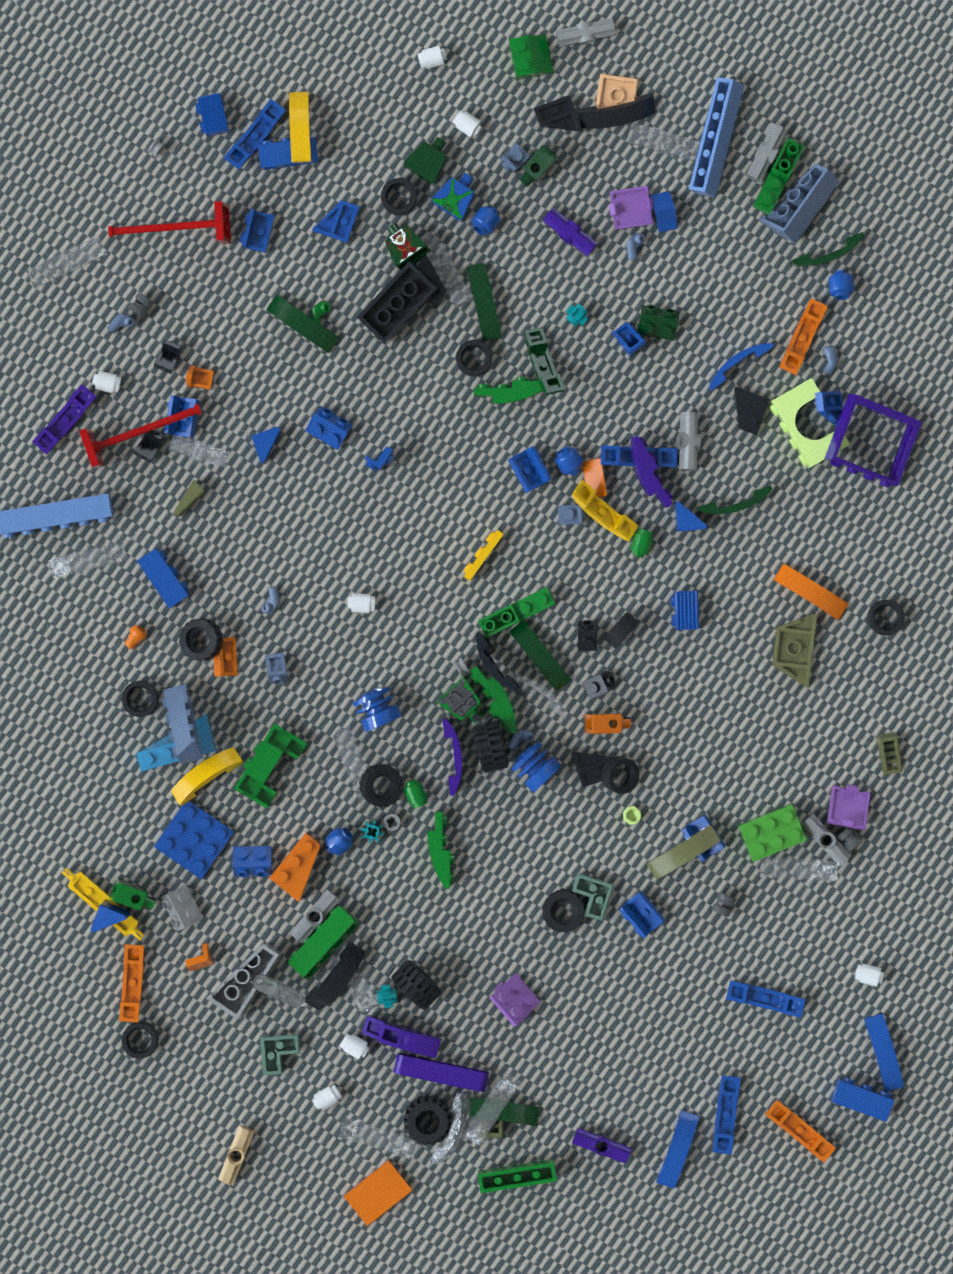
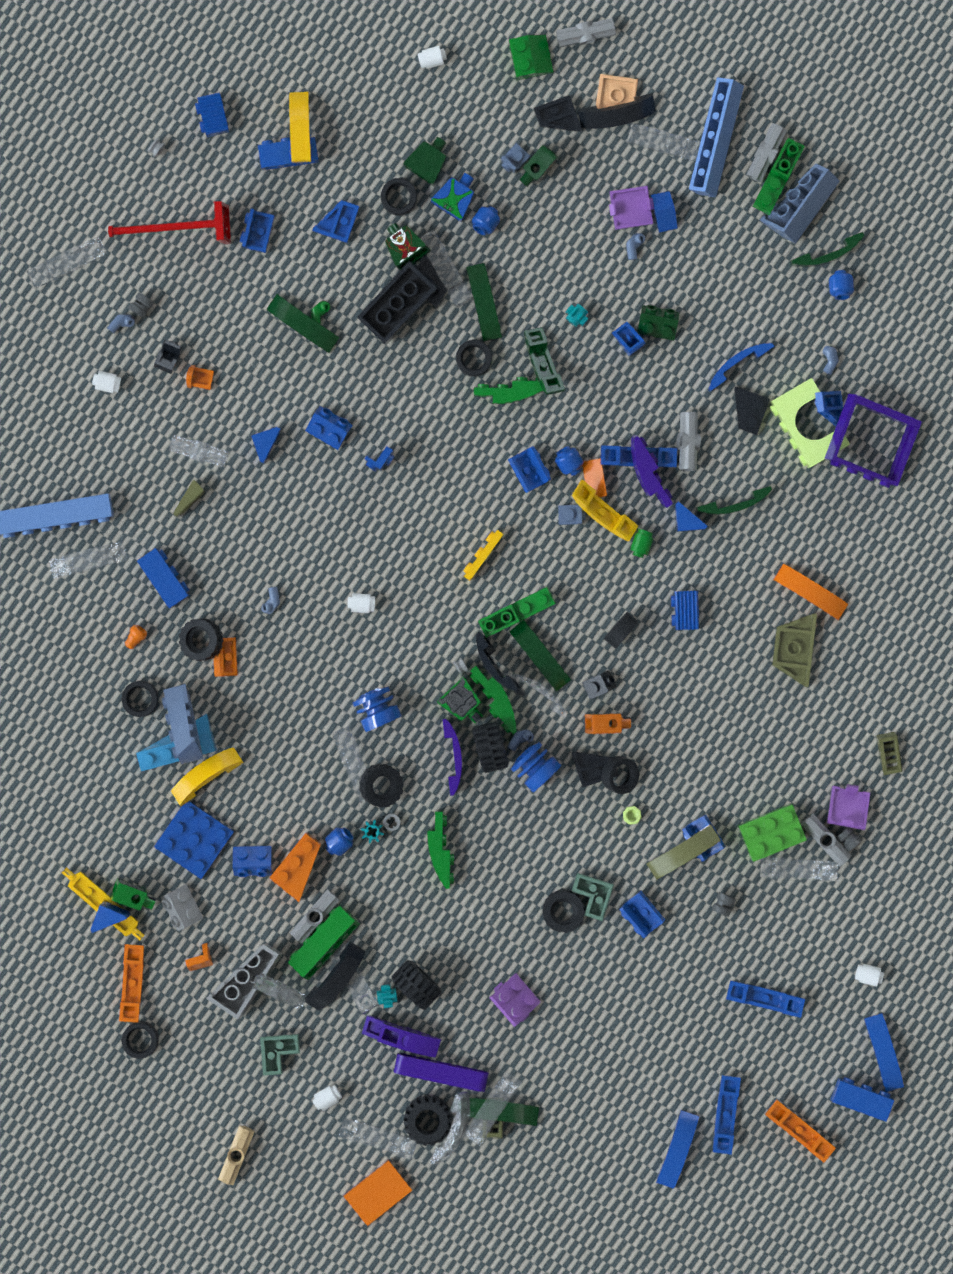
dark purple slope [32,384,97,454] -> none
red tile [79,404,202,469] -> none
black bracket [134,430,164,463] -> none
blue bracket [165,395,200,438] -> none
blue slope [223,99,286,170] -> none
green bracket [234,723,308,809] -> none
sand blue bracket [265,653,289,685] -> none
white brick [340,1033,369,1059] -> none
green brick [403,779,428,809] -> none
white brick [452,110,482,138] -> none
green brick [478,1159,557,1193] -> none
dark purple piece [542,208,598,257] -> none
dark purple piece [572,1127,632,1164] -> none
black bracket [578,620,597,651] -> none
orange slope [779,298,828,375] -> none
black tyre [867,600,905,636] -> none

